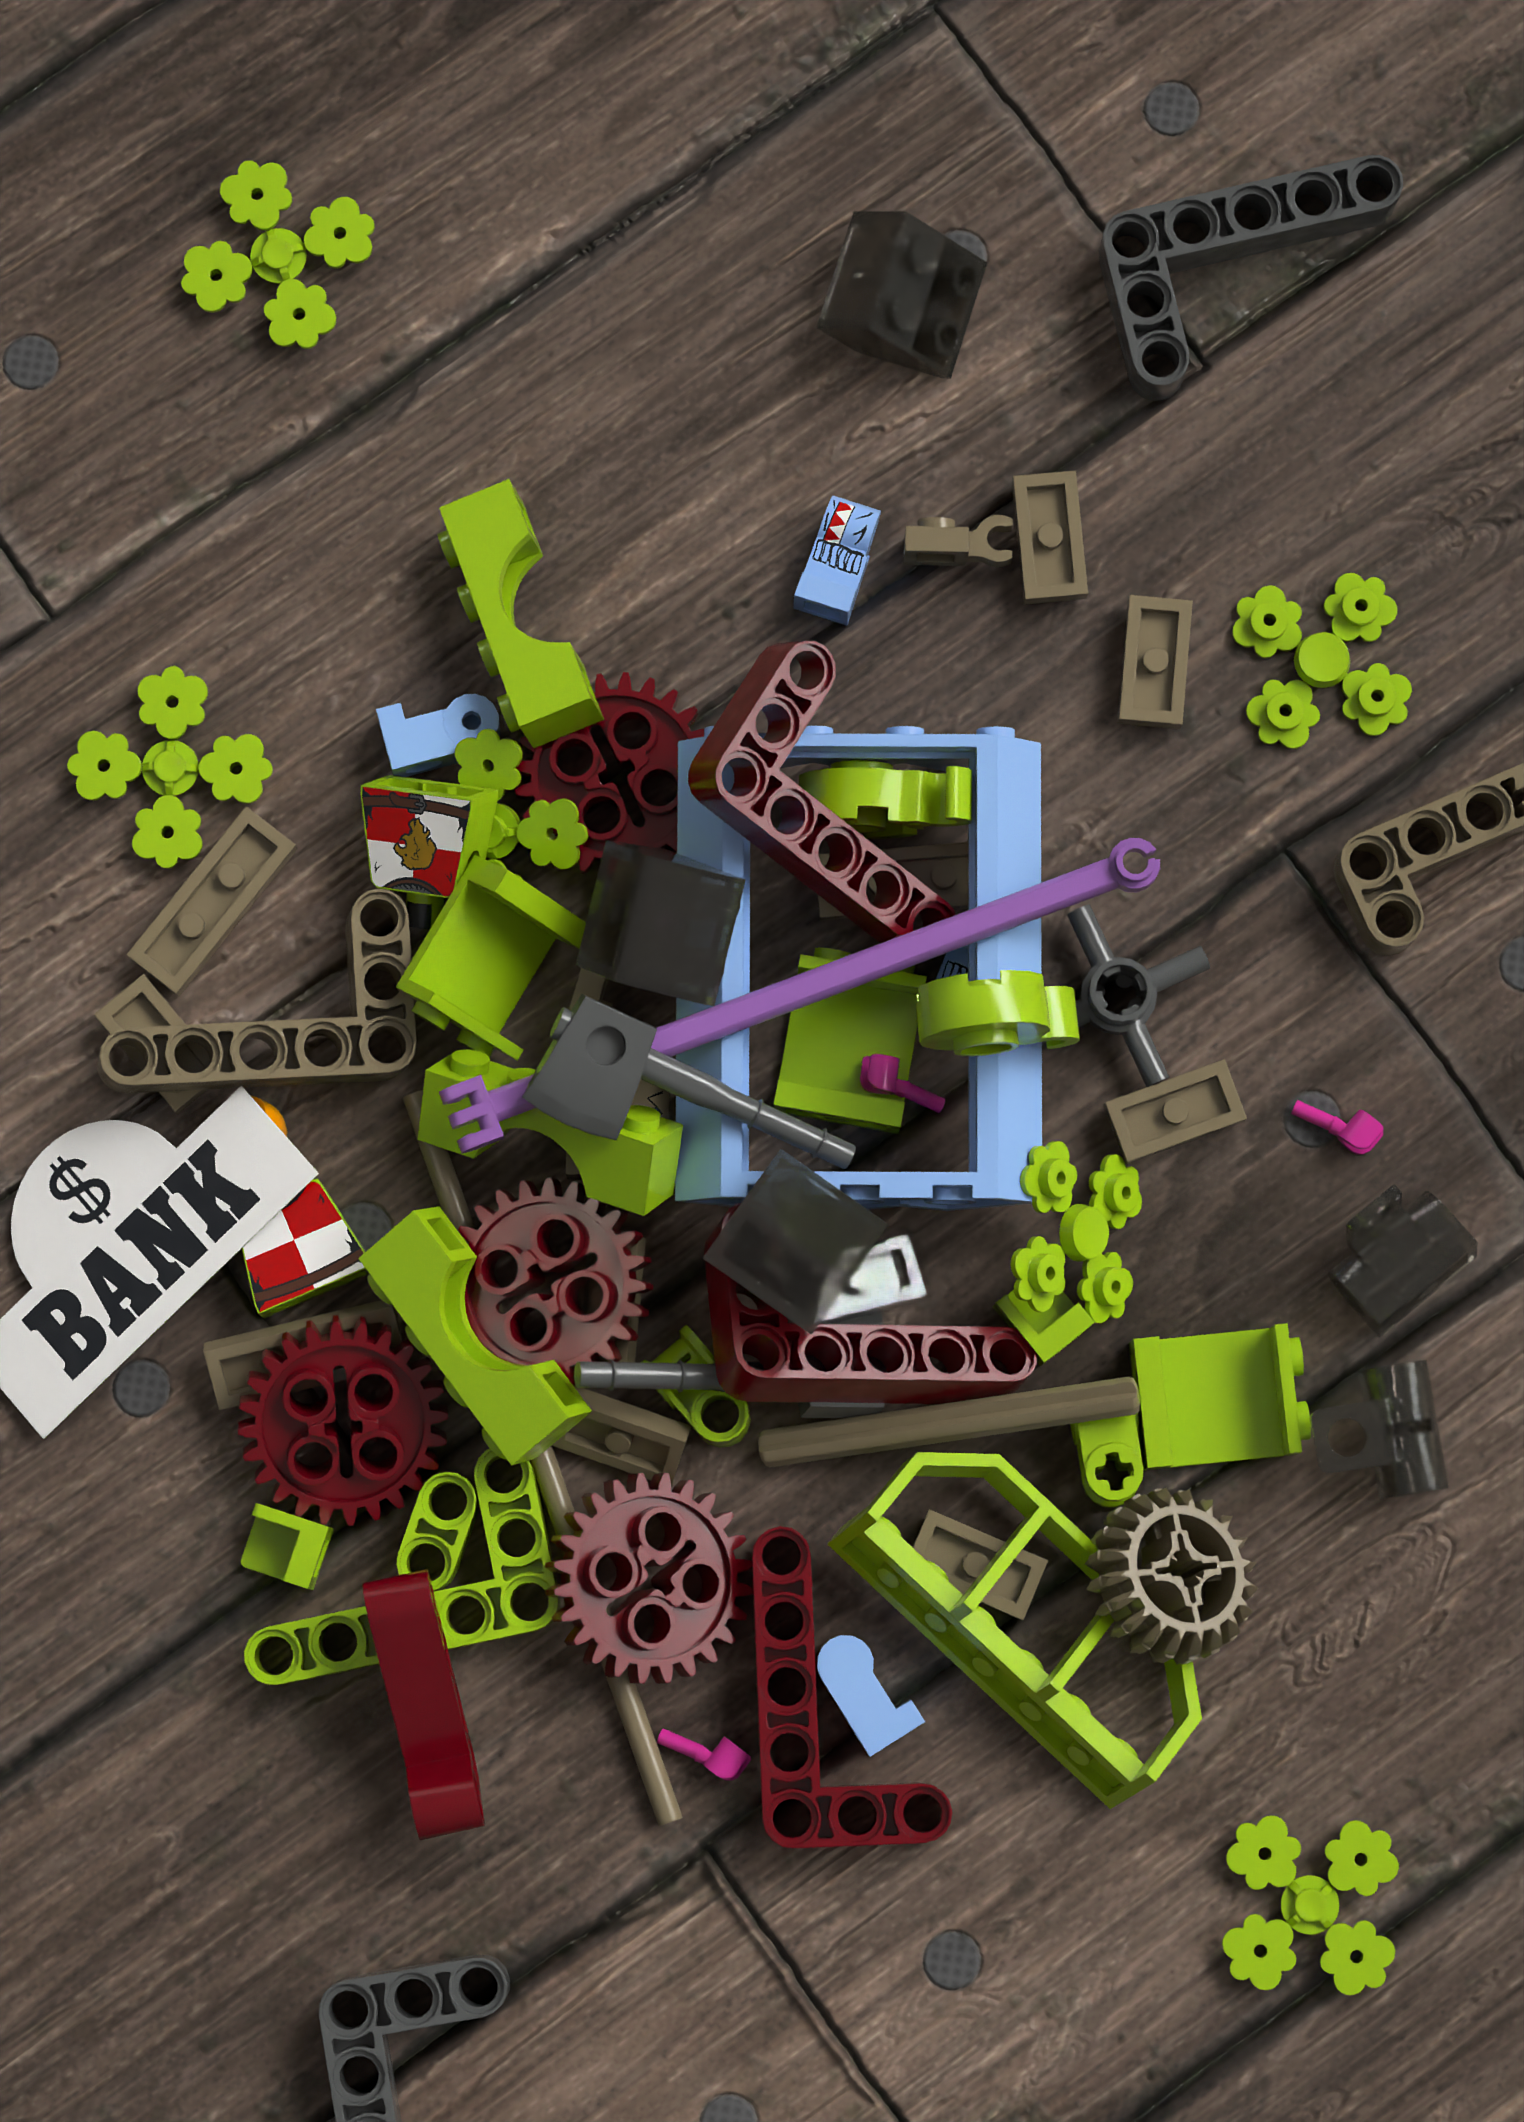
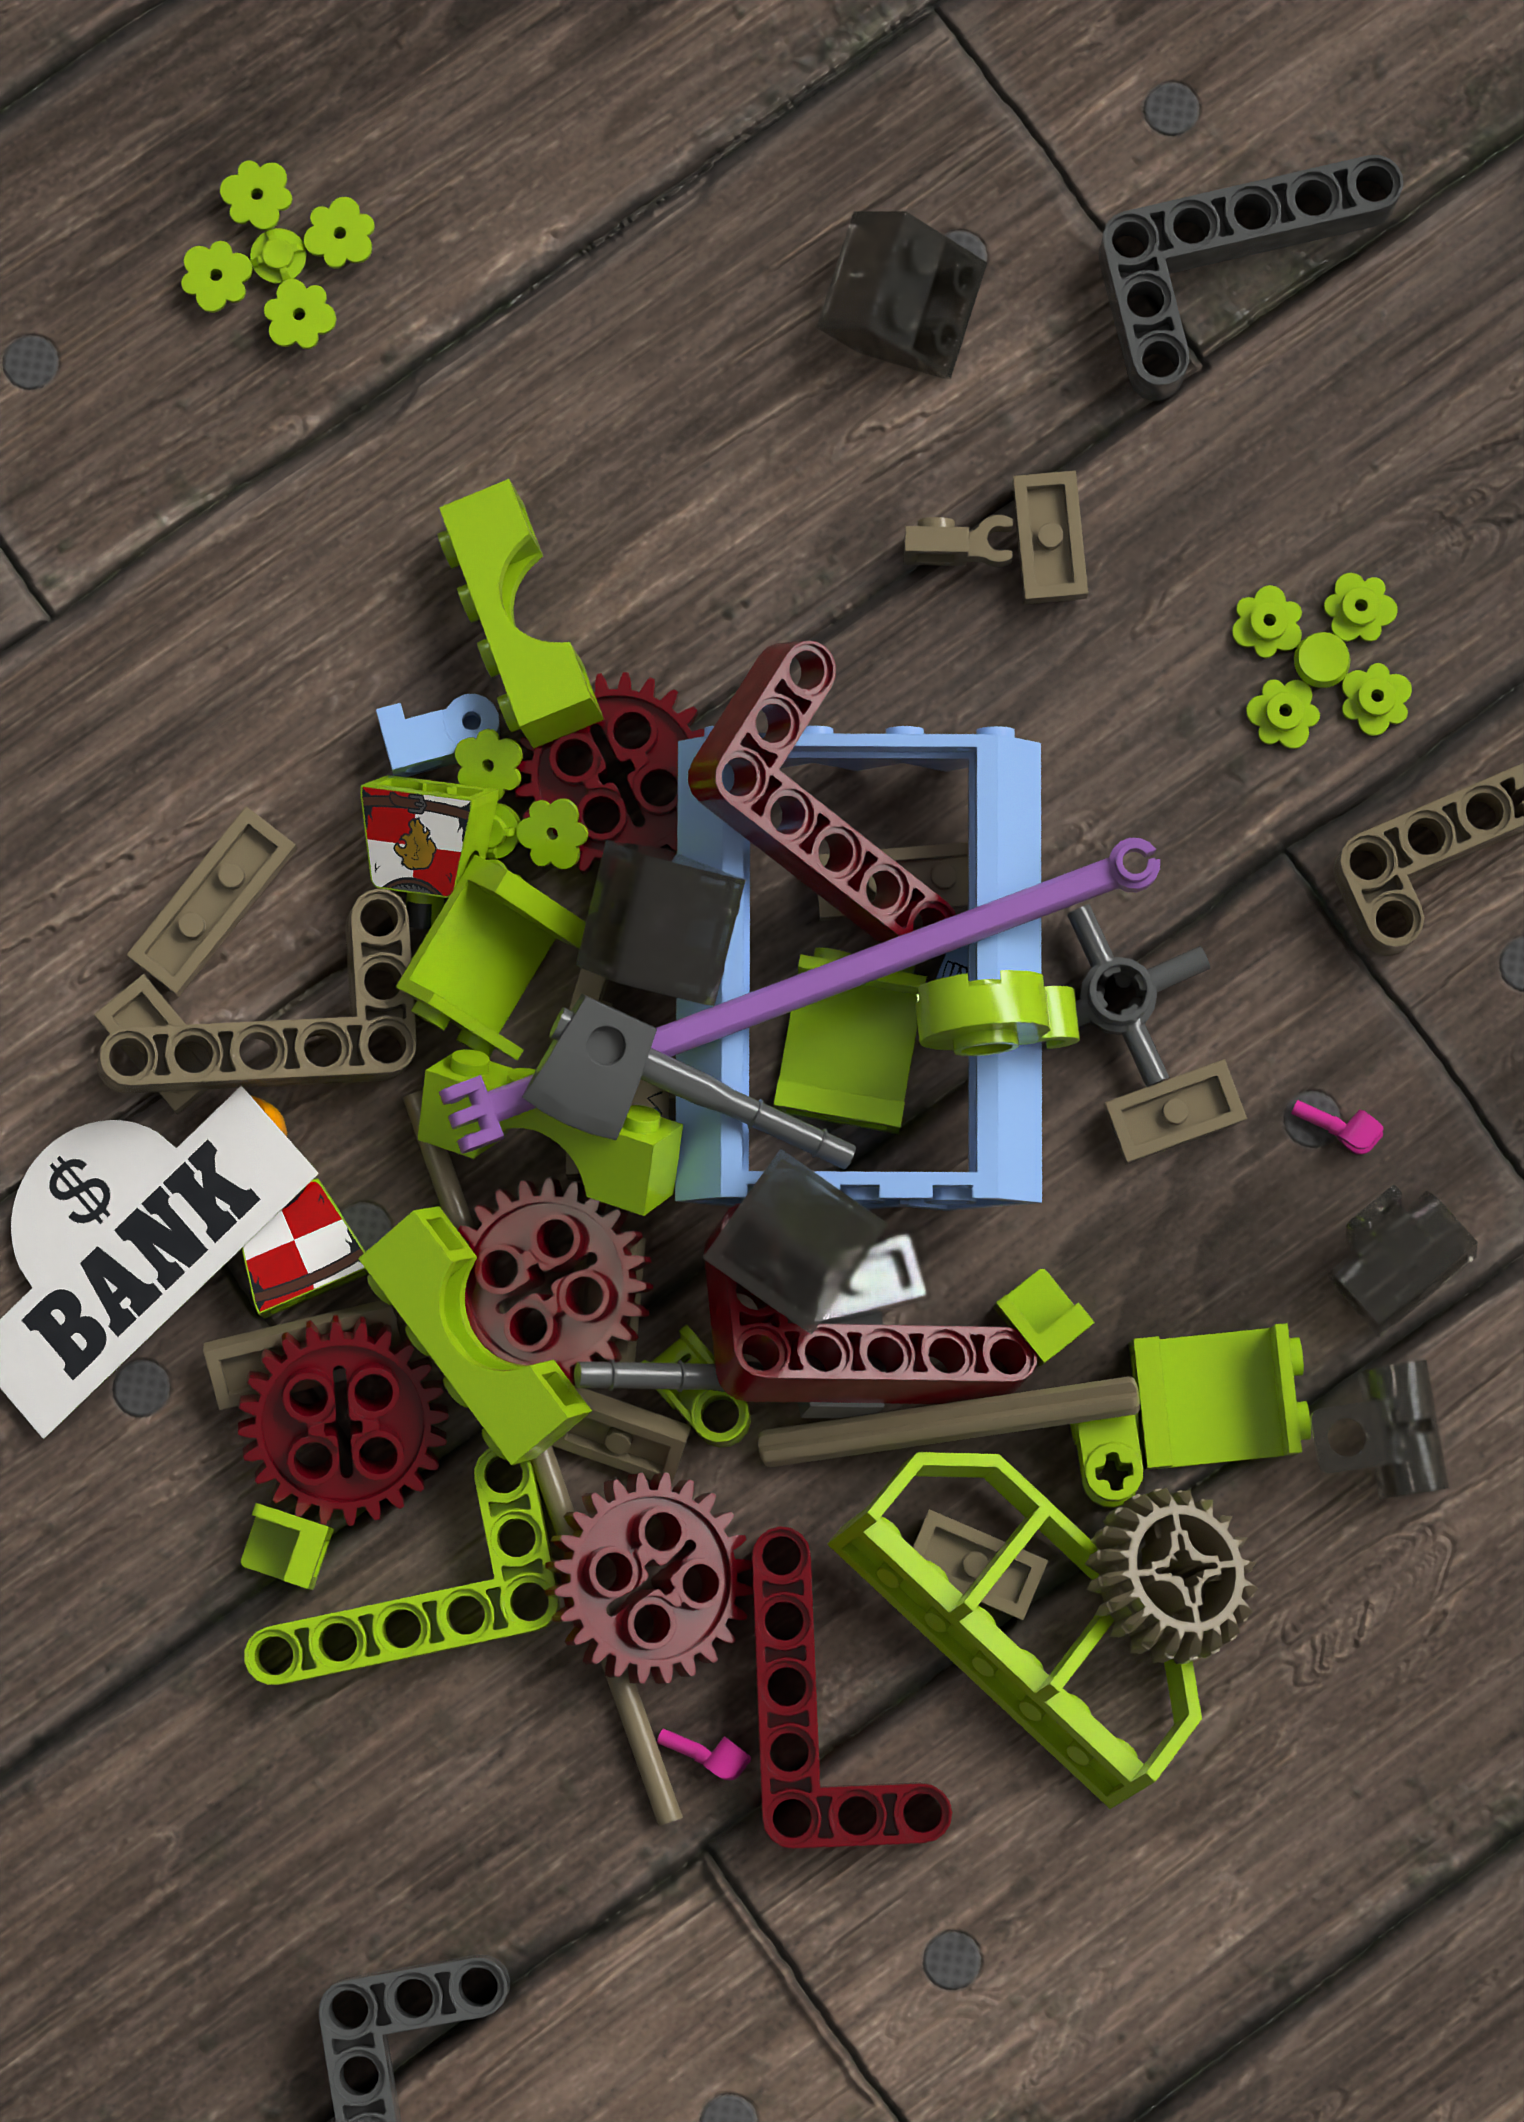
lime plant [67,666,273,869] -> none
dark red beam [362,1569,485,1840] -> none
lime beam [396,1472,479,1592] -> none
light blue leg [794,496,881,625] -> none
lime piece [799,760,972,839] -> none
light blue leg [817,1635,925,1757] -> none
dark pink hand [860,1054,945,1113] -> none
lime plant [1011,1141,1142,1323] -> none
dark tan plate [1117,595,1193,729] -> none
lime plant [1222,1815,1399,1995] -> none

